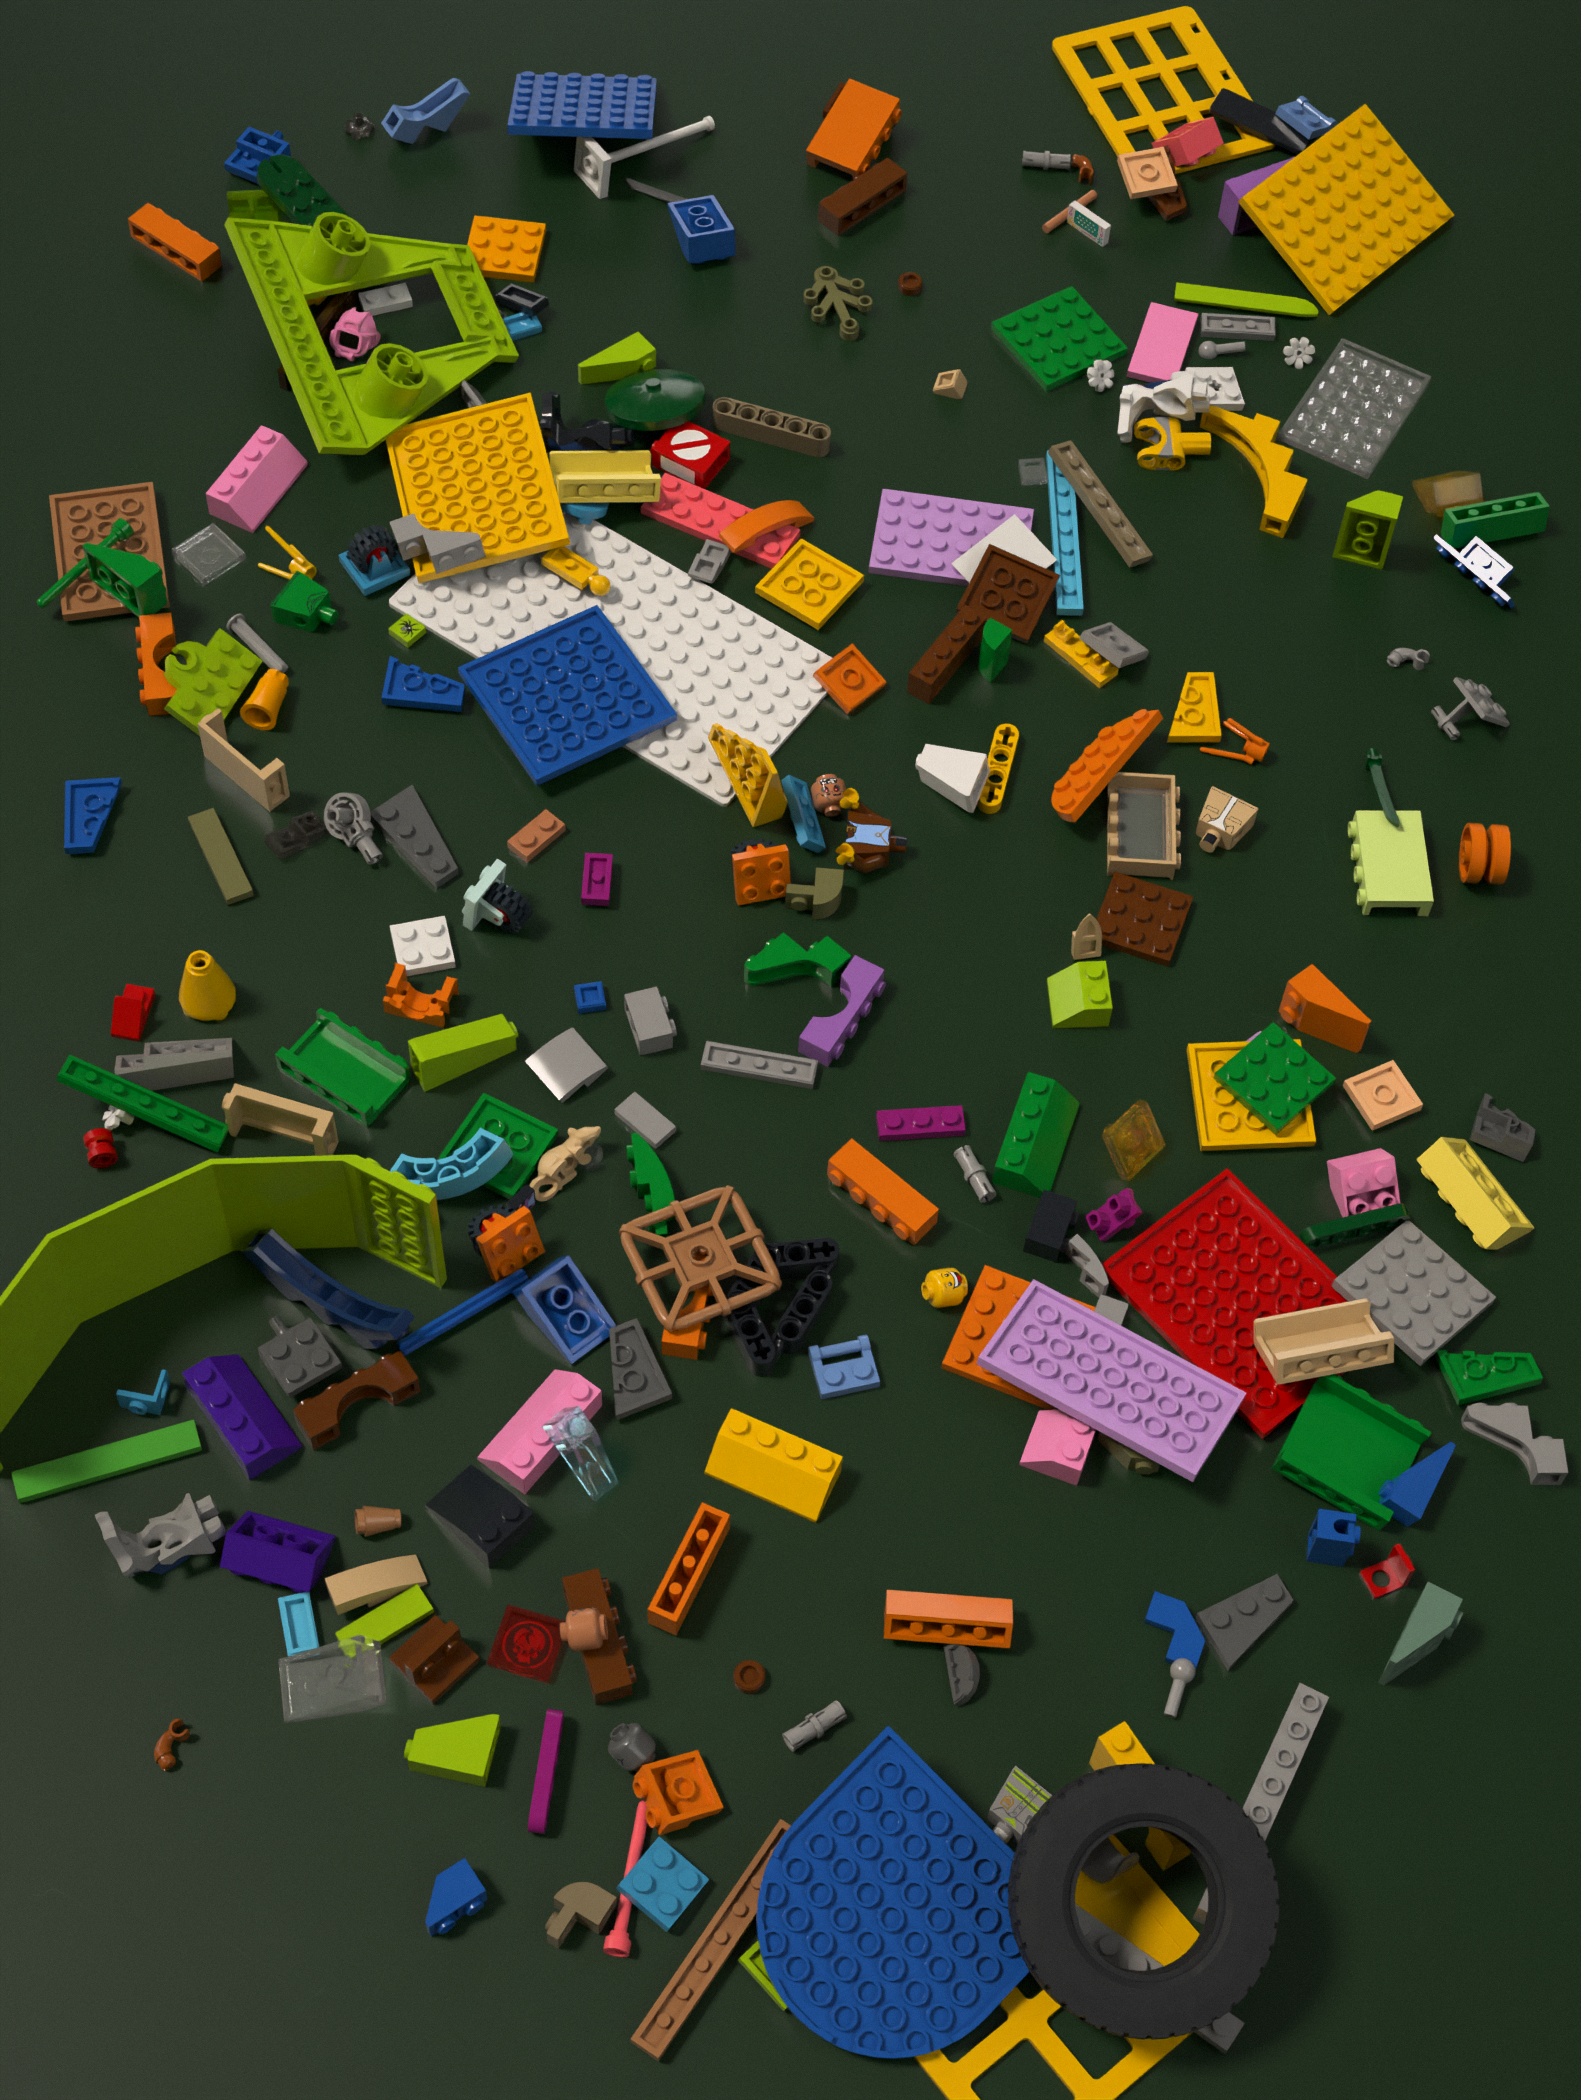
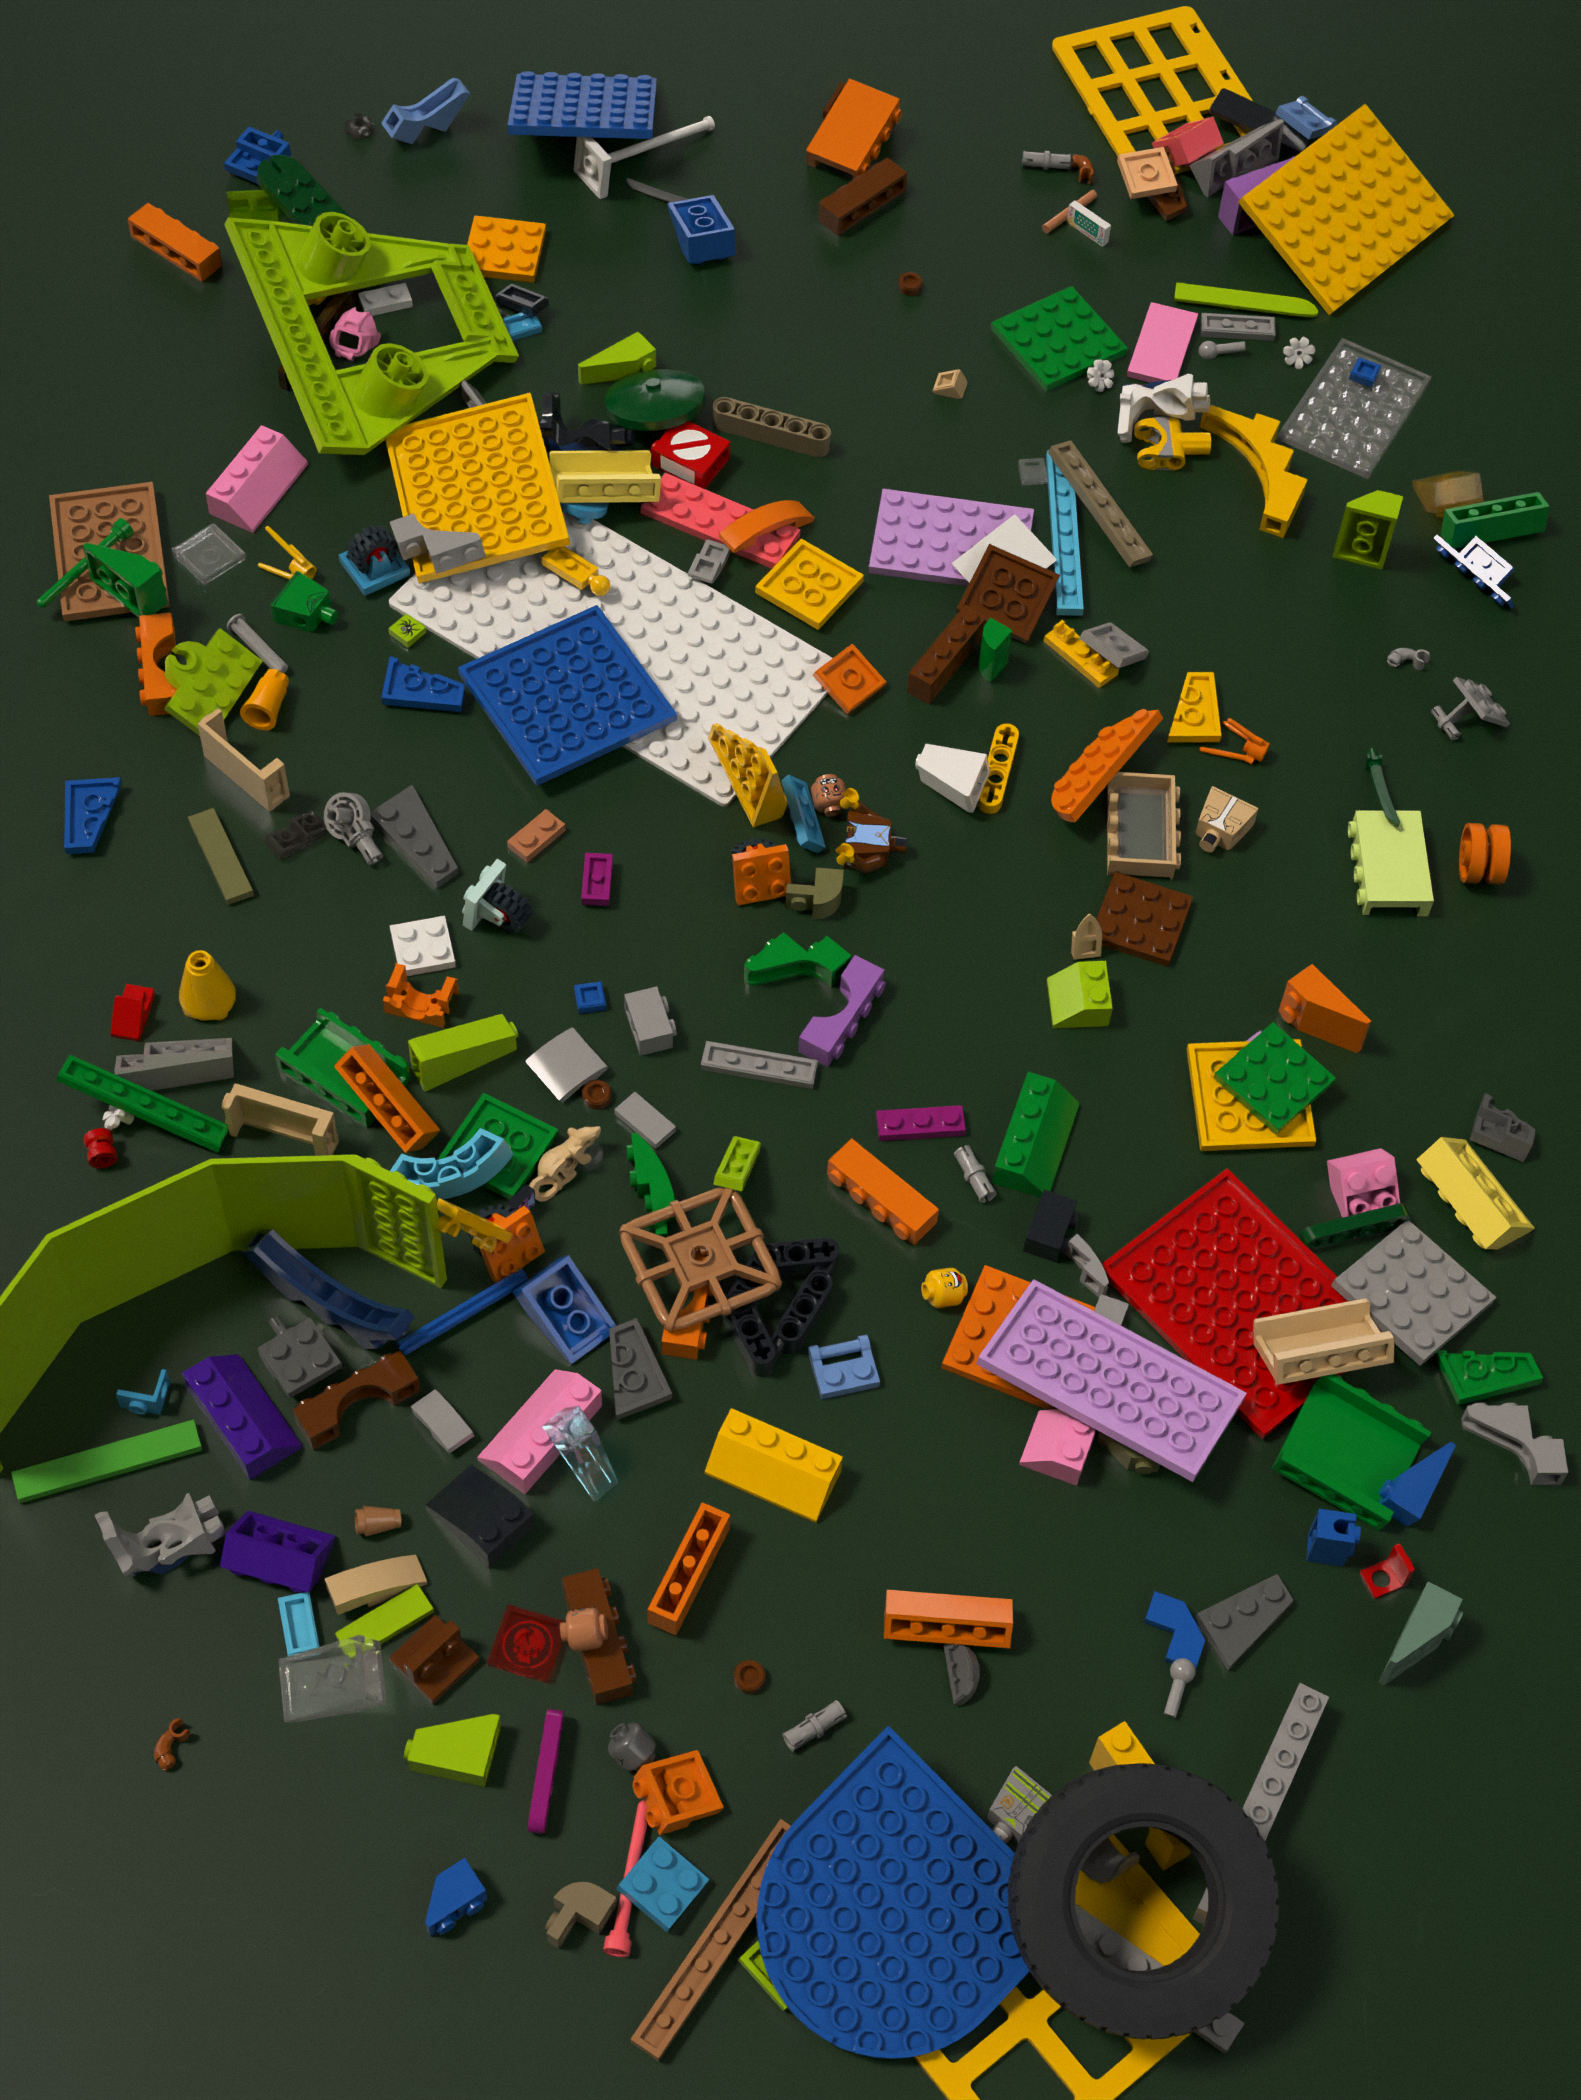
olive plant [803,266,872,341] -> none
magenta hips [1086,1188,1143,1241] -> none
clear yellow plate [1102,1099,1166,1181] -> none
white plate [1170,367,1245,411] -> none
light nougat plate [1343,1060,1423,1131] -> none
none -> orange brick [334,1044,441,1153]
none -> light grey slope [410,1389,474,1454]
none -> yellow plate [436,1198,513,1253]
none -> reddish brown tile [582,1080,611,1110]
none -> lime tile [713,1136,761,1191]
none -> light grey slope [1189,119,1284,198]
none -> blue tile [1349,357,1382,388]

